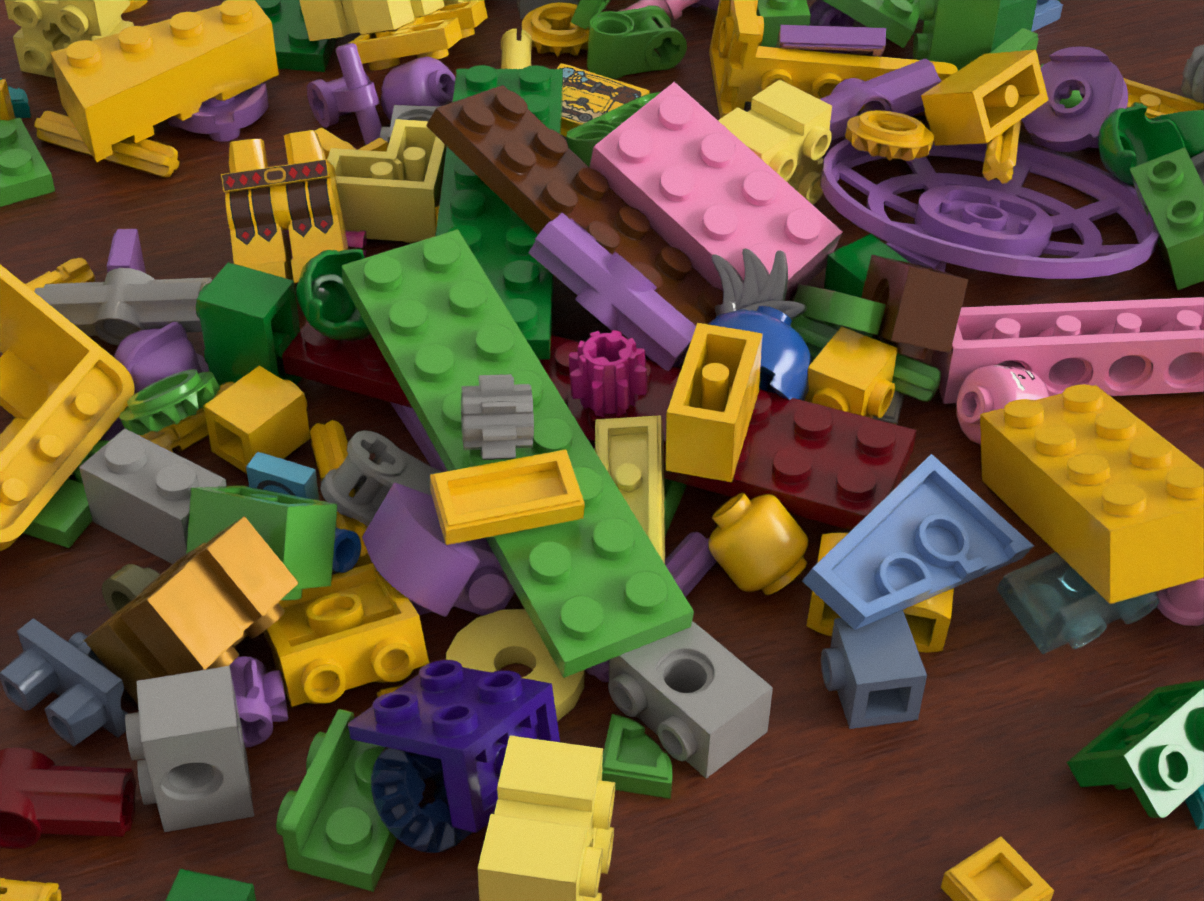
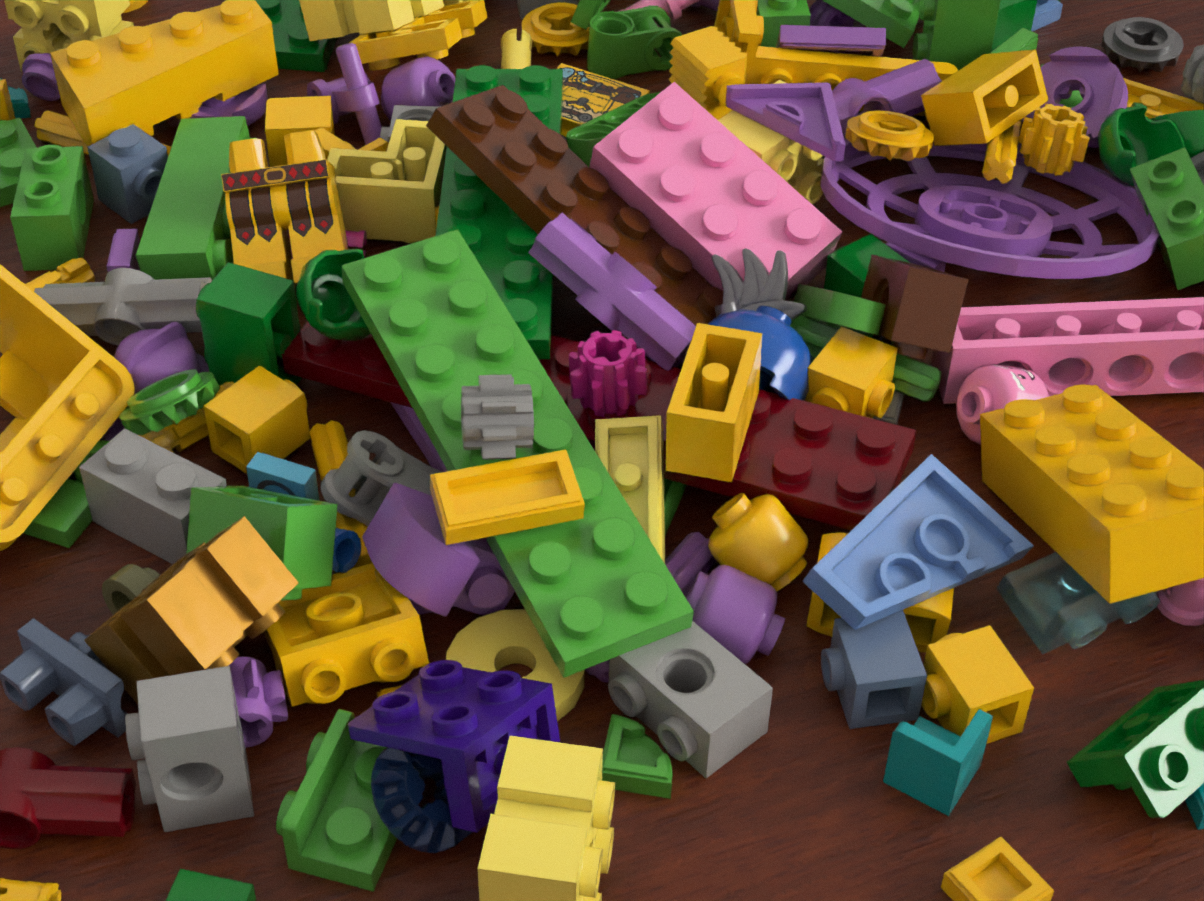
none -> bright green brick [10,145,94,271]
none -> medium lavender plate [22,53,60,101]
none -> sand blue brick [87,124,168,224]
none -> bright green brick [136,116,257,280]
none -> yellow panel [265,96,335,167]
none -> yellow brick [668,26,747,120]
none -> medium lavender head [686,565,785,664]
none -> medium lavender tile [726,82,846,161]
none -> teal panel [883,709,993,816]
none -> yellow brick [921,625,1034,744]
none -> yellow gear [1019,104,1090,176]
none -> flat silver gear [1101,17,1184,72]

